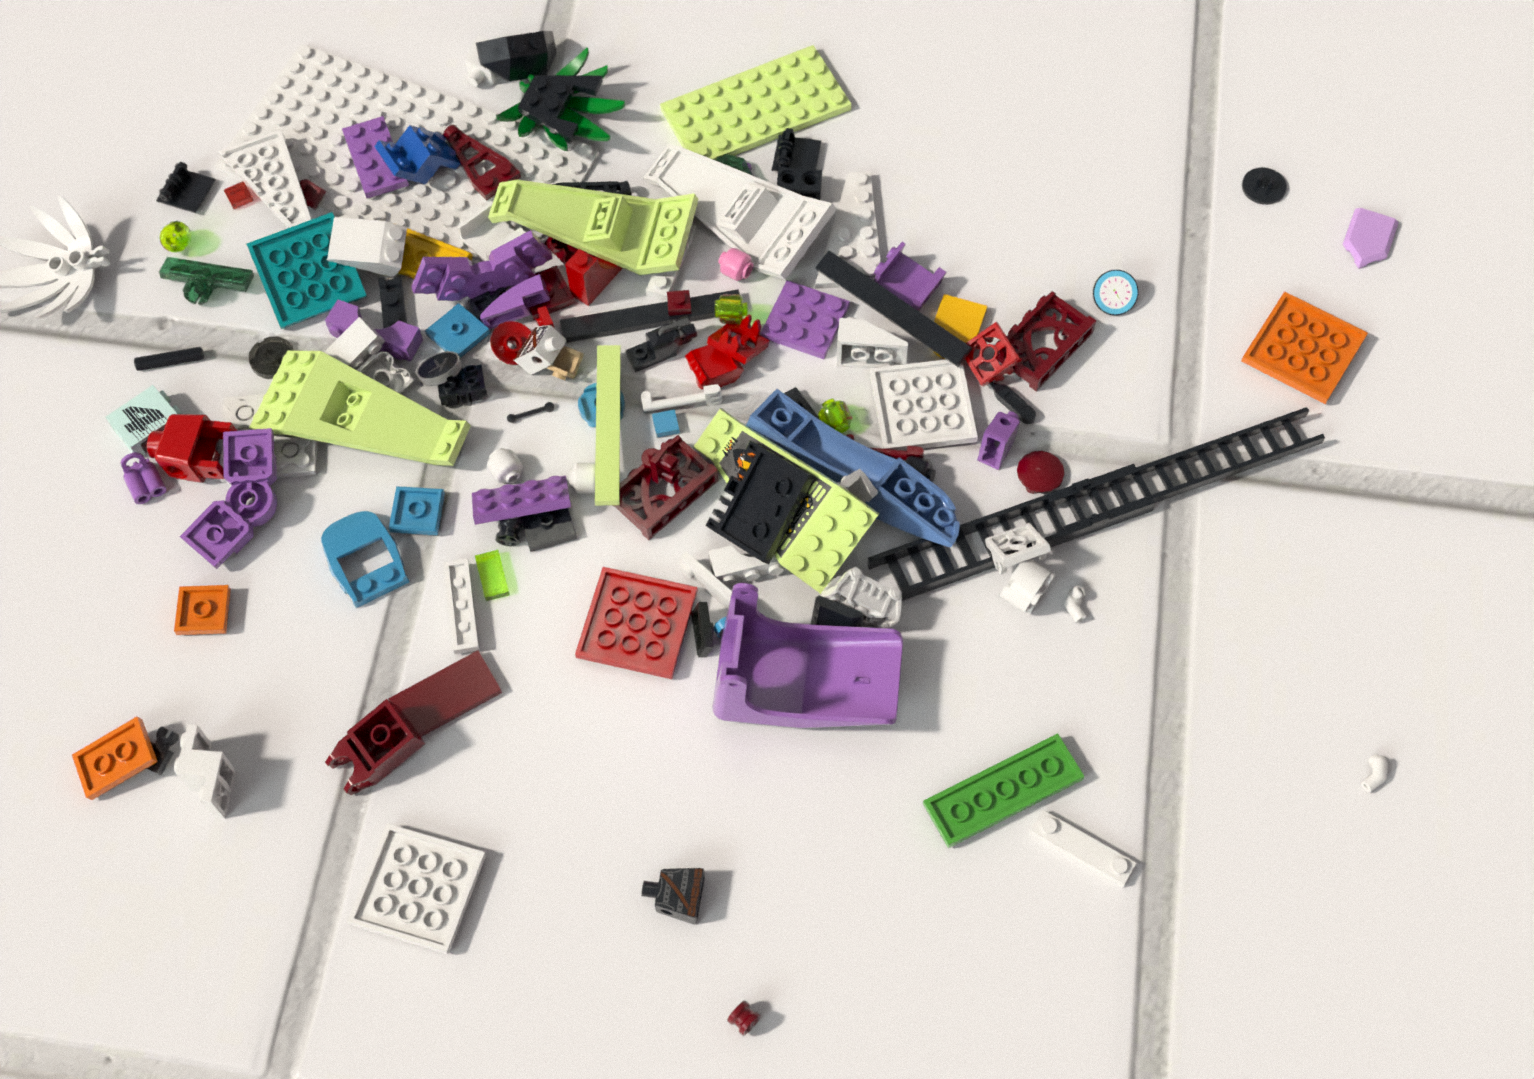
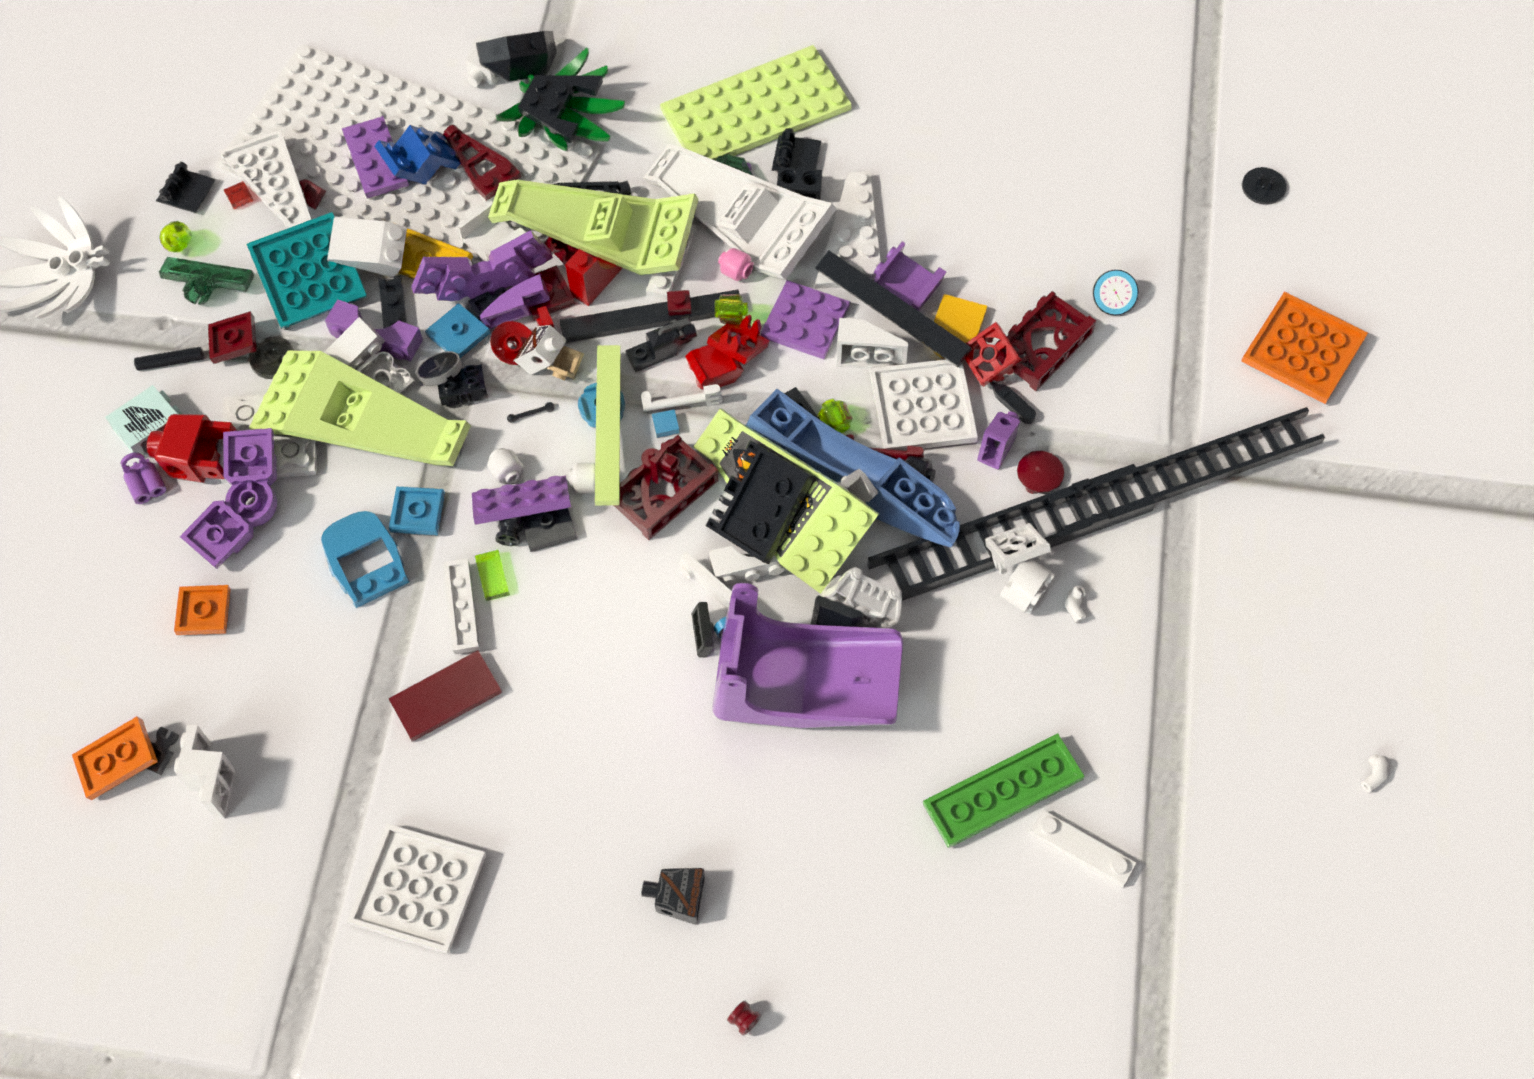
dark red brick [325,699,426,795] -> none
plate [575,567,698,679] -> none
lavender tile [1342,208,1399,269] -> none
none -> dark red plate [208,311,257,364]

